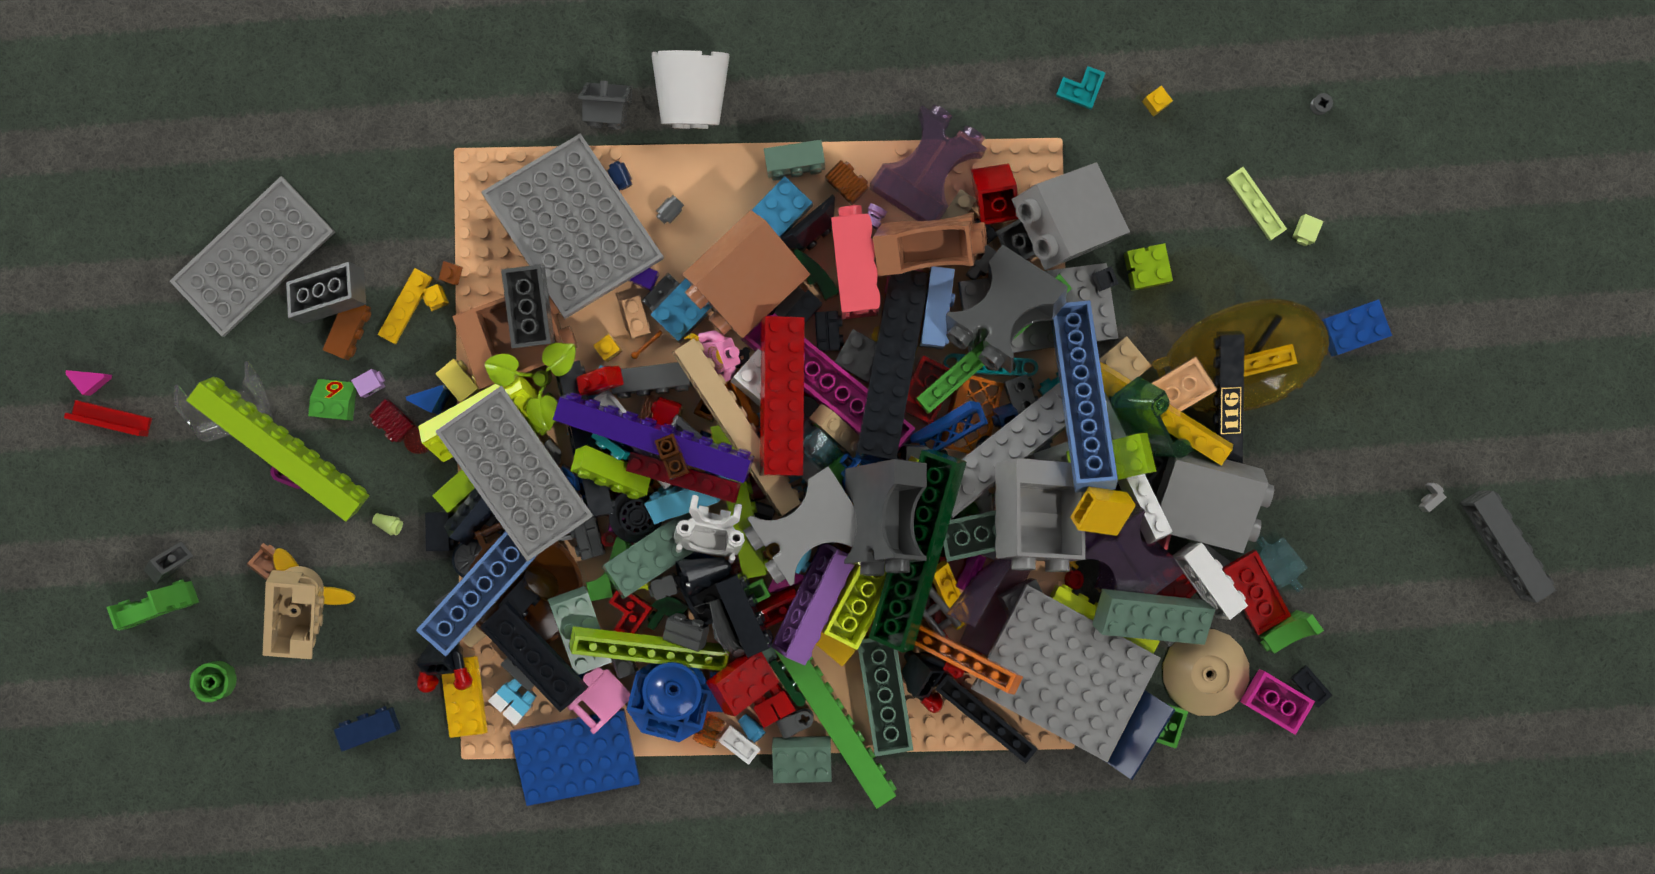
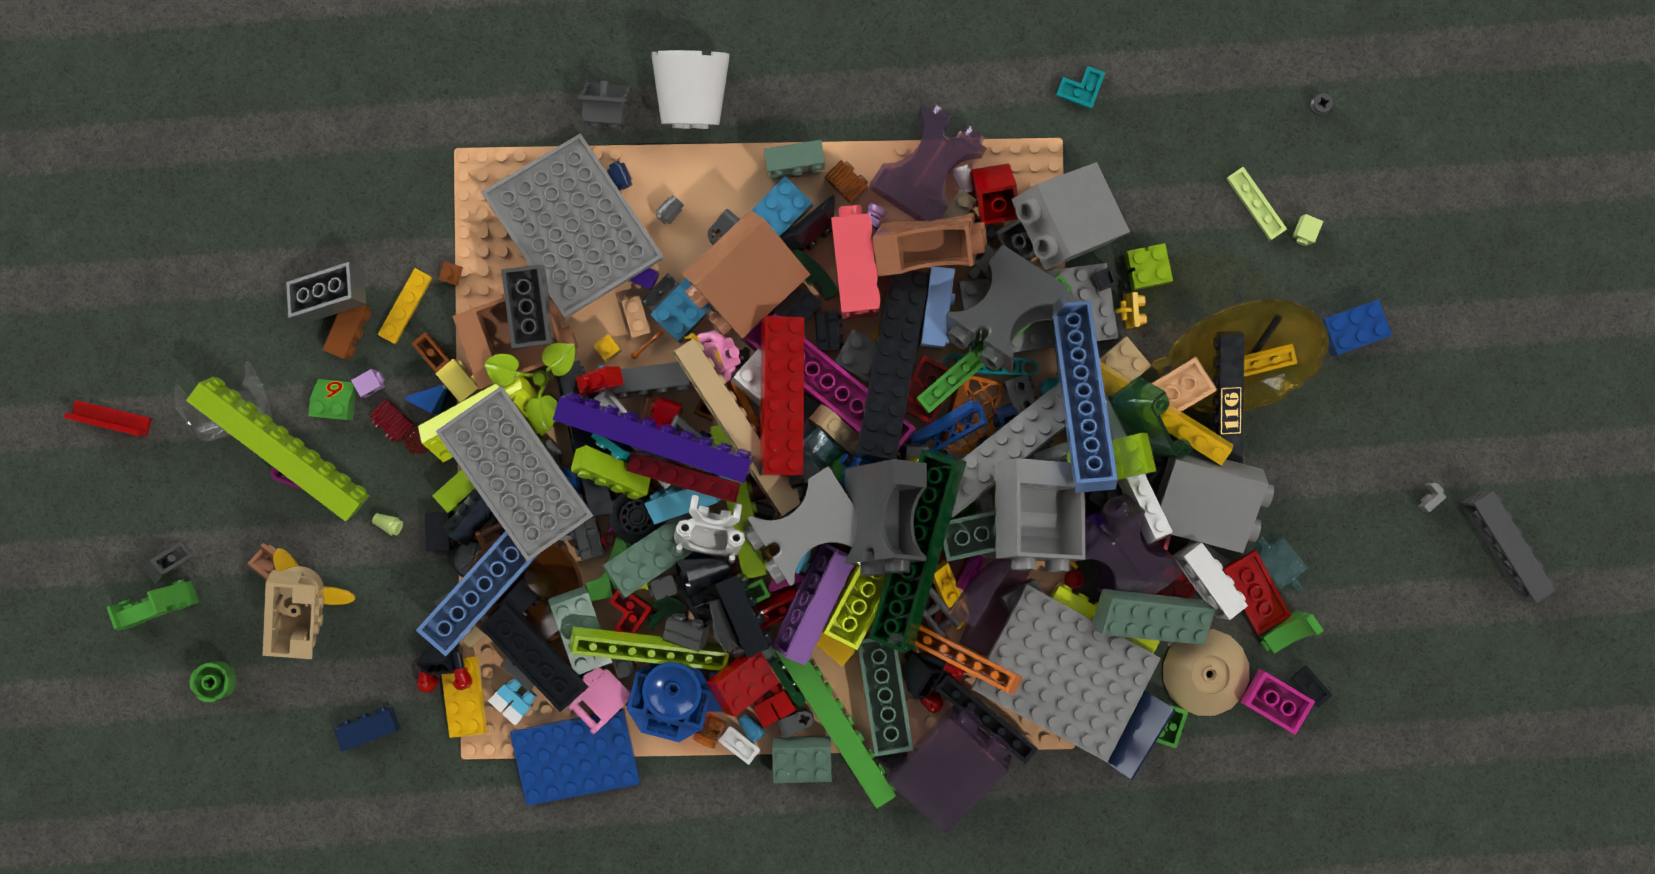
dark pink slope [65,370,112,396] -> none
light grey plate [170,176,335,337] -> none
yellow brick [423,284,449,311] -> none
reddish brown slope [654,433,690,480] -> none
yellow brick [1070,486,1136,536] -> none
yellow brick [1142,85,1173,117] -> none
none -> dark orange brick [411,333,452,373]
none -> dark grey piece [708,209,740,245]
none -> clear purple brick [887,705,1012,834]
none -> white cone [953,164,974,193]
none -> yellow hips [1115,292,1147,329]

